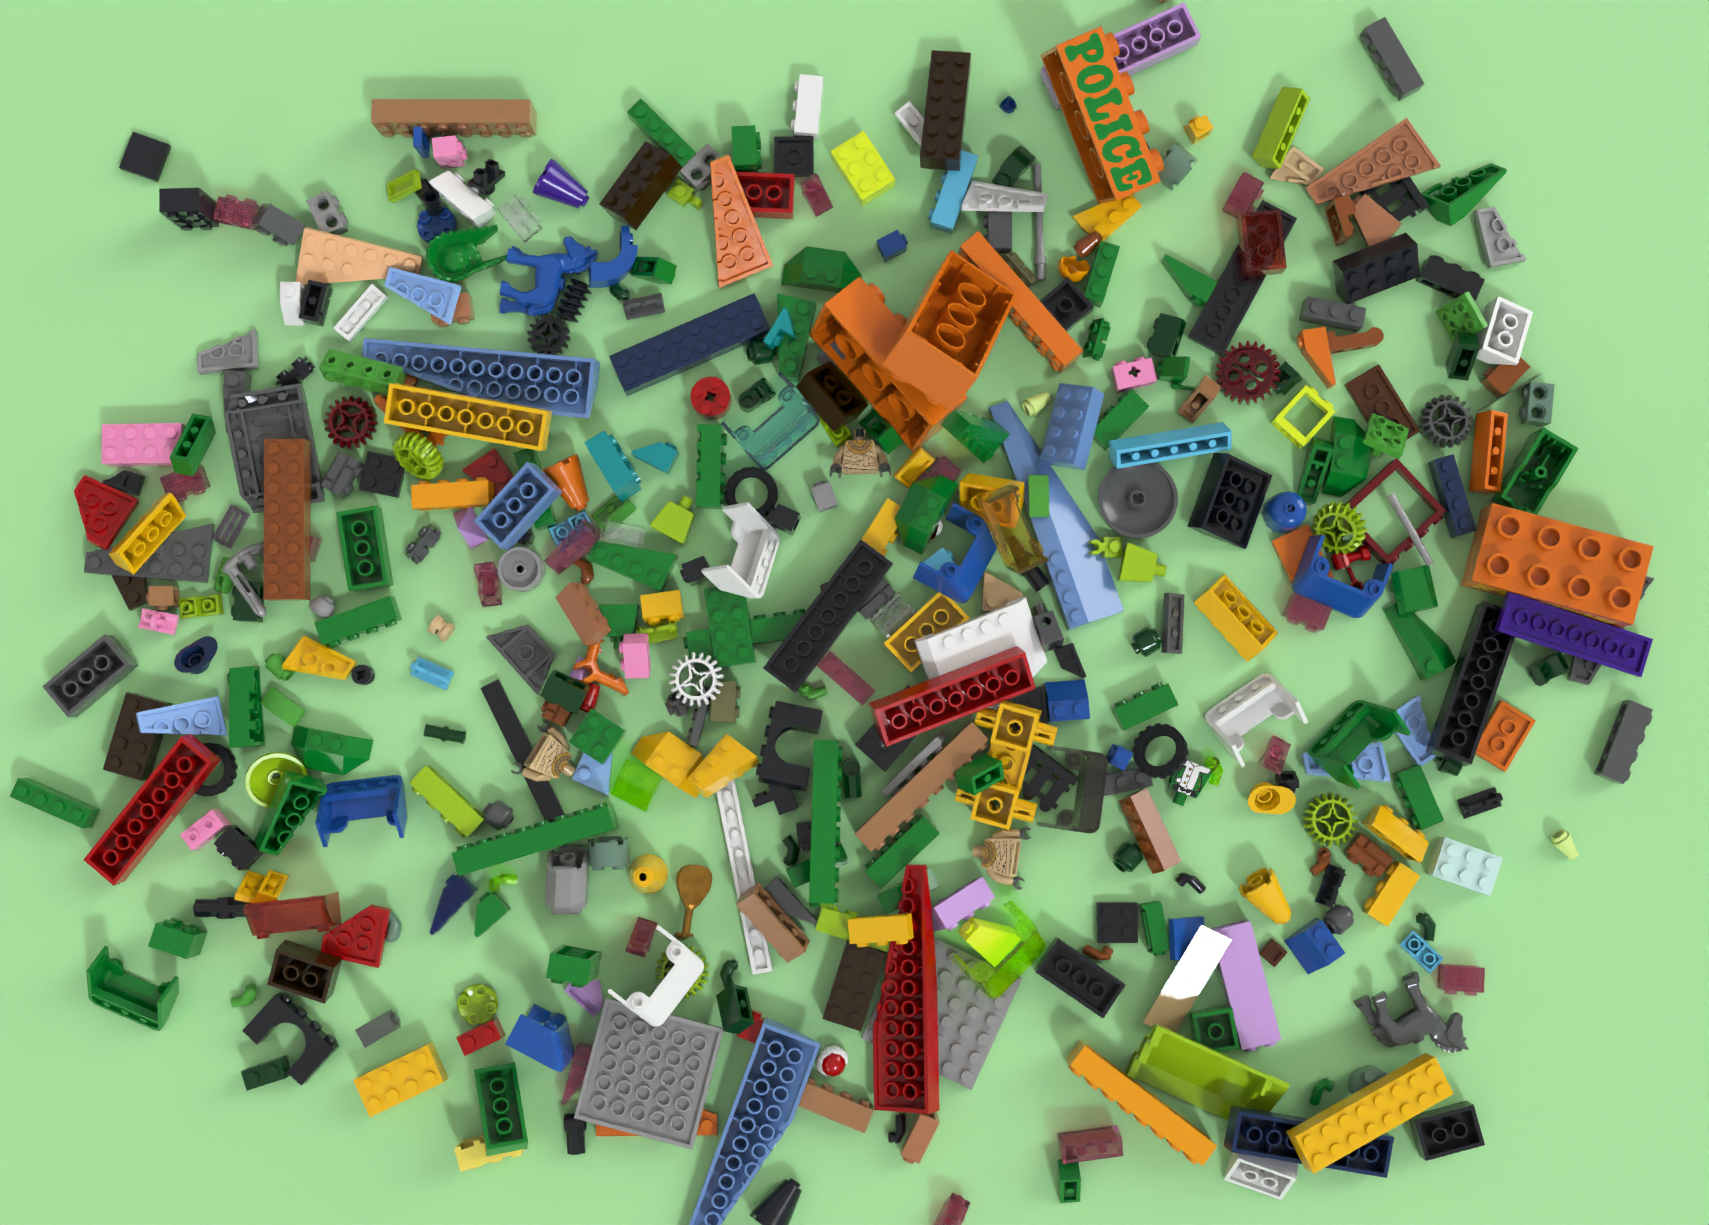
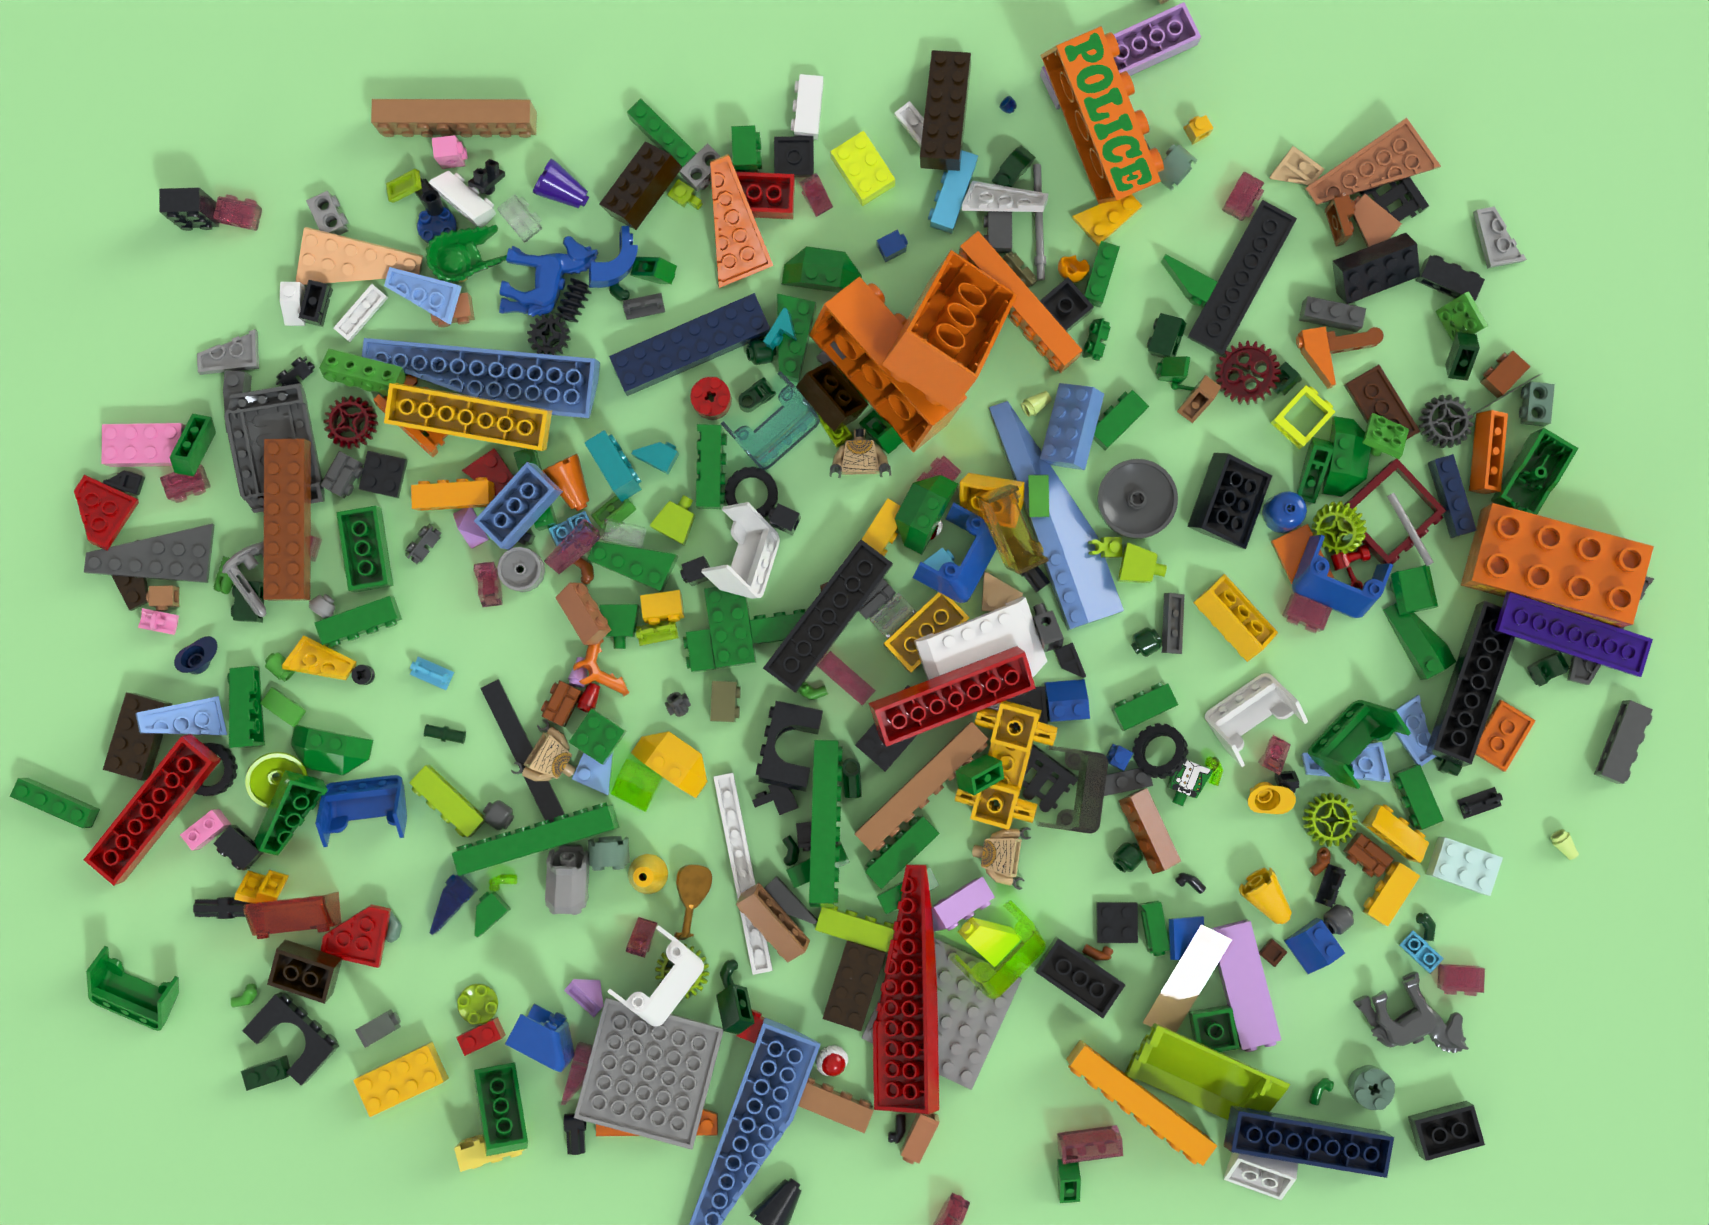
dark grey brick [42,634,138,717] -> none
yellow slope [109,492,186,575] -> none
black tile [119,132,171,182] -> none
green brick [148,918,207,959] -> none
lime slope [178,594,224,619] -> none
tile [212,505,250,549] -> none
dark grey brick [251,203,305,247] -> none
lime gear [392,431,444,481] -> none
blue tile [413,127,430,158] -> none
tan wheel [427,615,456,642] -> none
dark grey wing [486,624,555,694] -> none
dark green brick [540,669,591,713] -> none
green brick [546,945,602,988] -> none
bright pink brick [619,634,651,679] -> none
white gear [669,652,724,707] -> none
dark grey plate [687,686,711,746] -> none
yellow wedge [687,733,759,798] -> none
light grey brick [811,480,838,513] -> none
yellow brick [848,913,914,947] -> none
light grey wing [881,730,948,797] -> none
yellow tile [893,446,935,488] -> none
green wedge [941,409,1010,464] -> none
dark orange cone [1073,230,1103,258] -> none
medium azure brick [1109,422,1232,469] -> none
bright pink brick [1110,356,1157,393] -> none
clear red brick [1236,209,1287,277] -> none
lime brick [1252,87,1310,169] -> none
yellow brick [1286,1053,1454,1174] -> none
dark grey brick [1360,17,1425,101] -> none
green wedge [1421,163,1507,226] -> none
white slope [1476,296,1533,365] -> none

